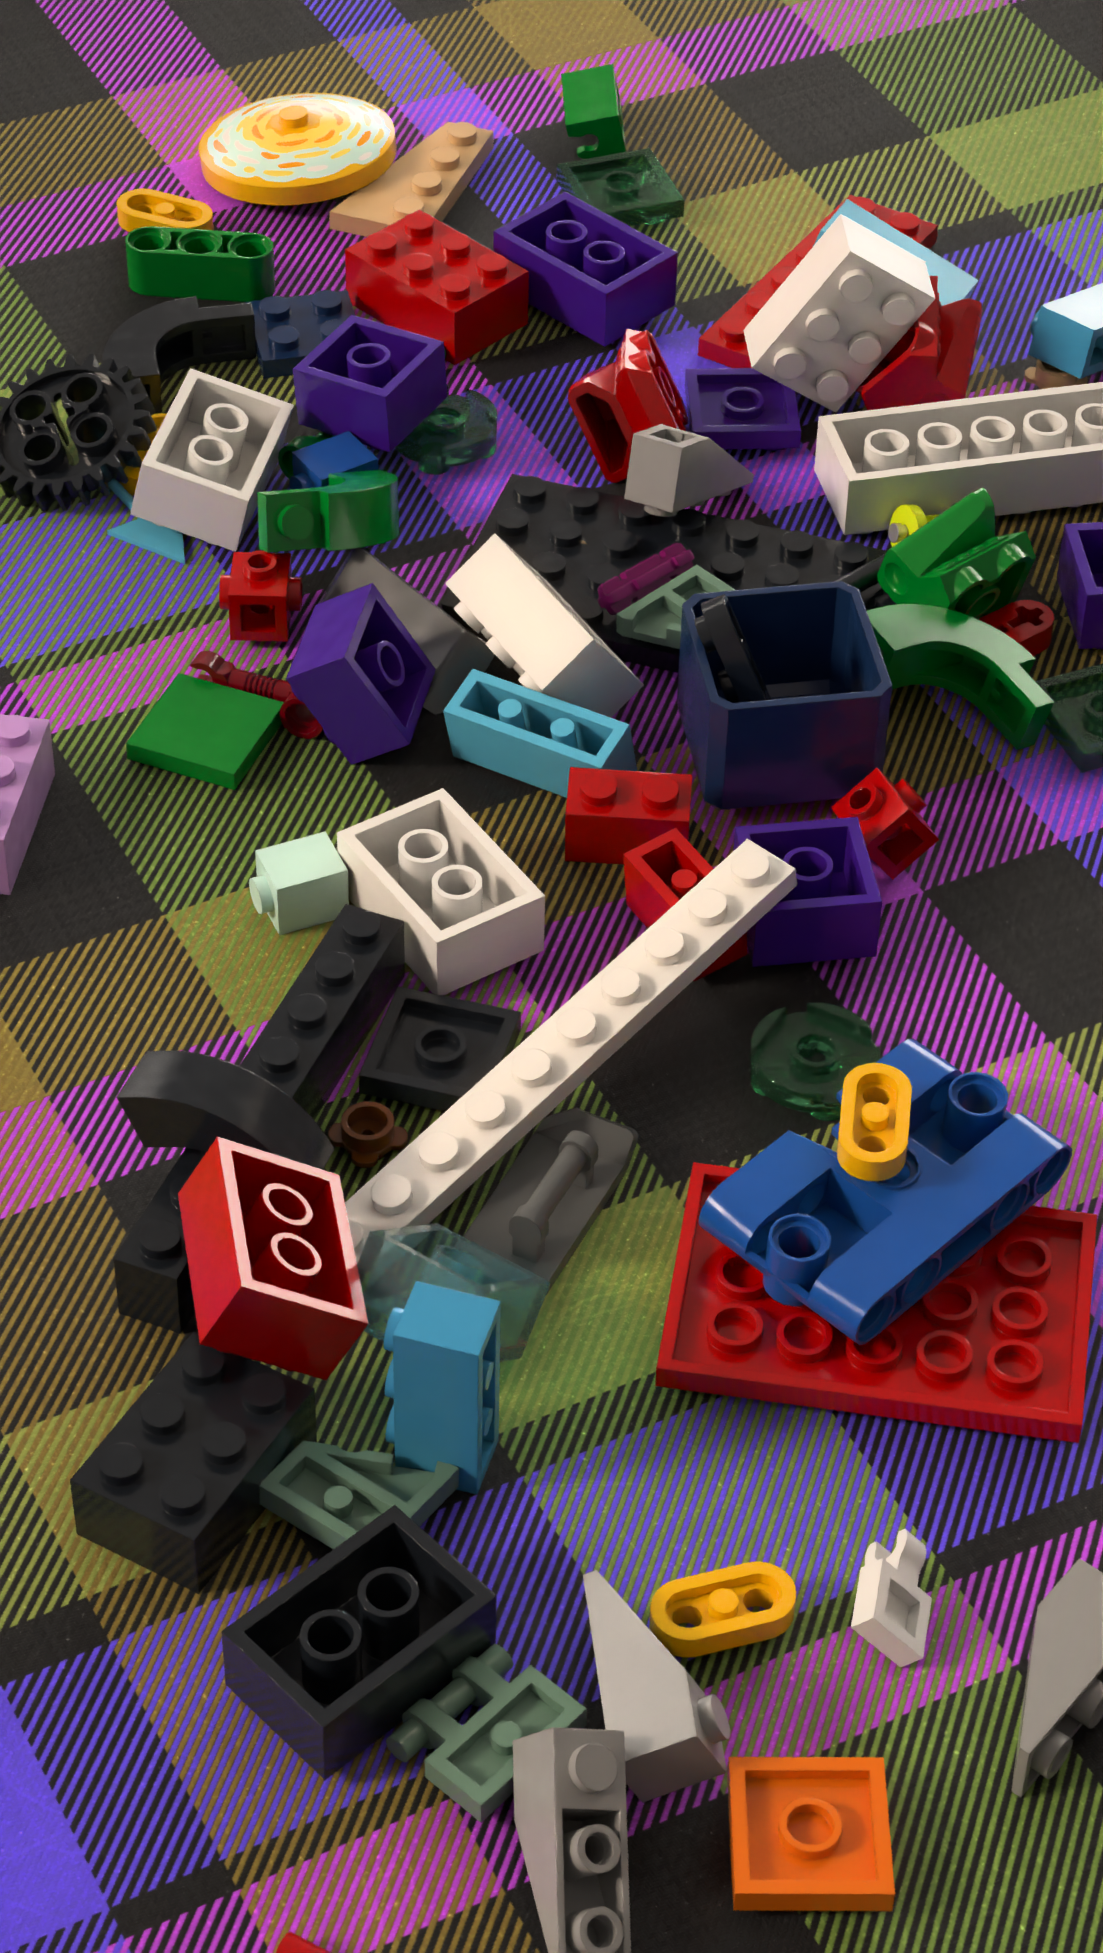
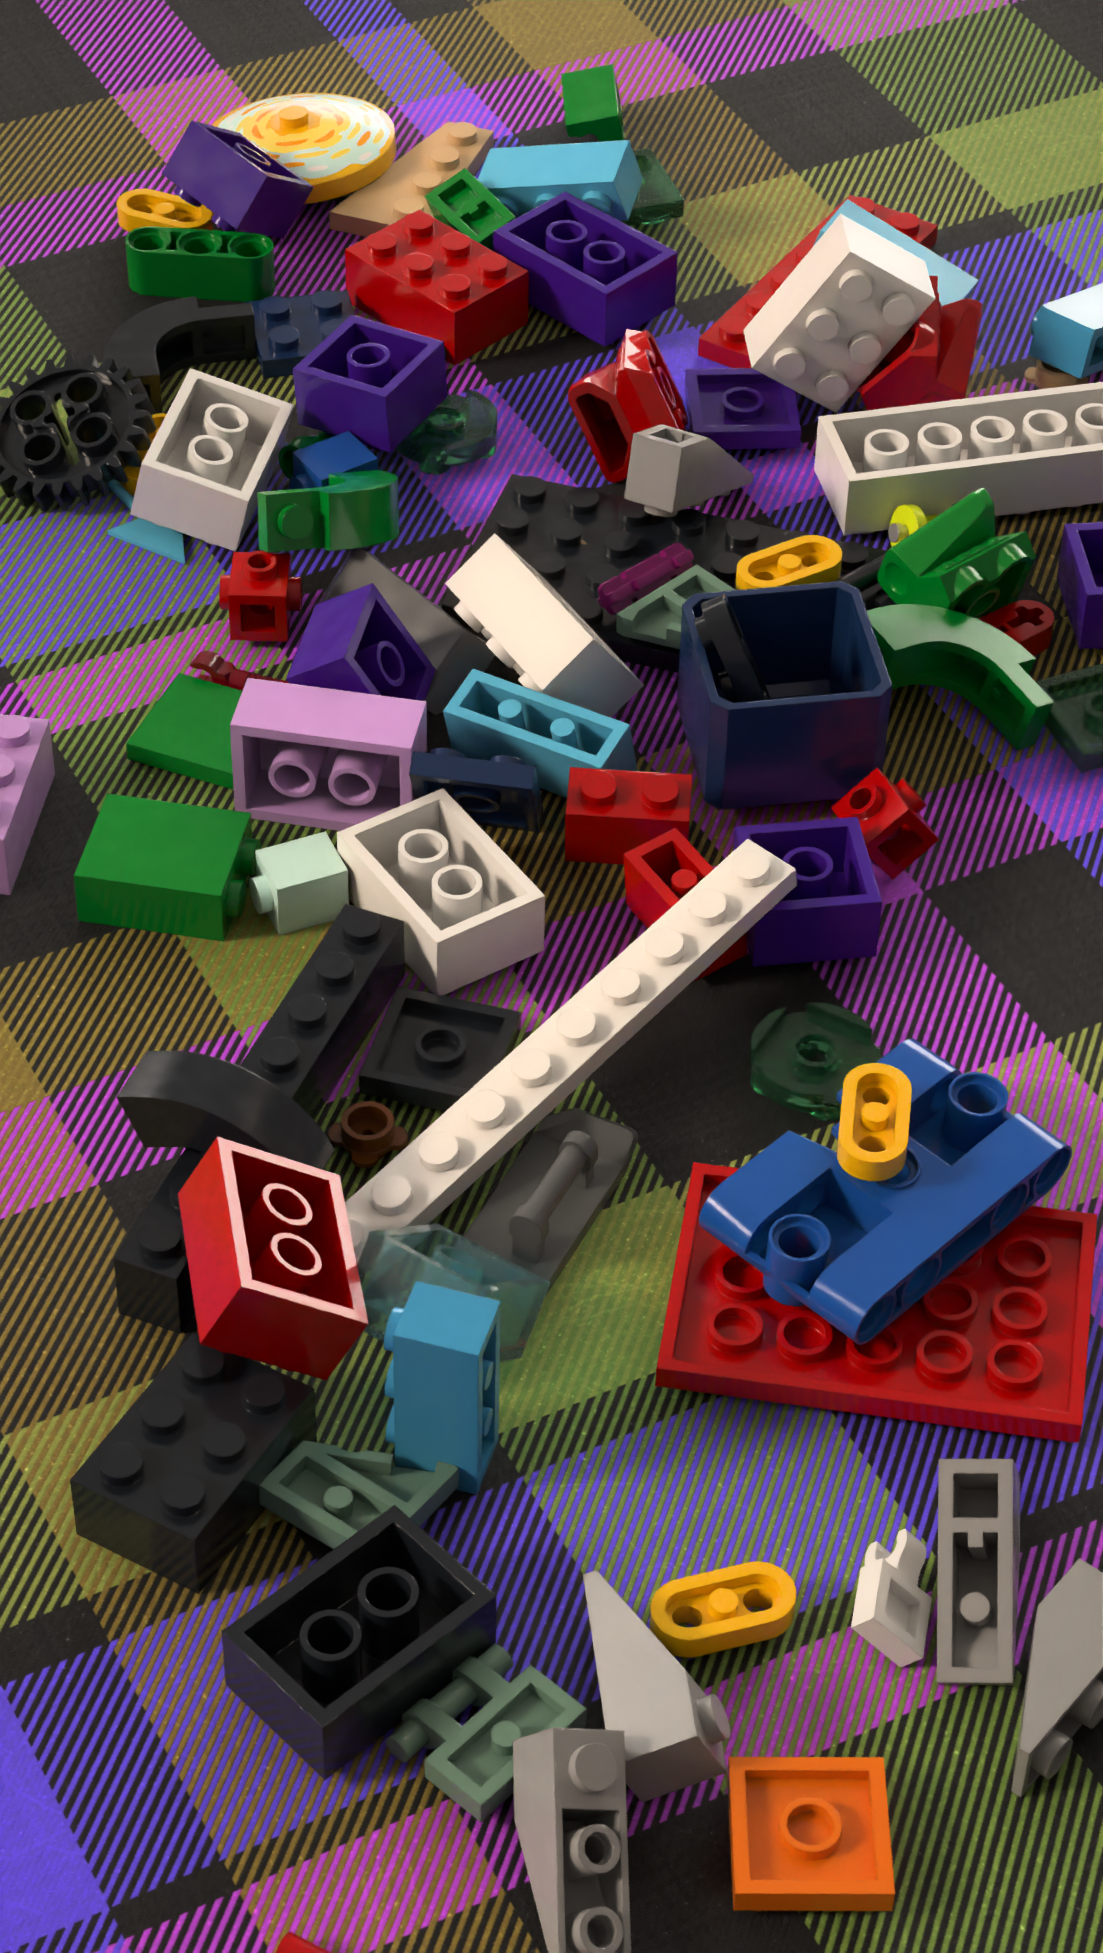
none -> green brick [74,793,261,942]
none -> dark purple brick [161,121,314,239]
none -> lavender brick [230,678,427,831]
none -> dark blue plate [409,748,543,832]
none -> green hinge [424,168,516,251]
none -> medium azure brick [478,140,643,221]
none -> yellow plate [735,535,842,590]
none -> light grey slope [937,1459,1020,1686]

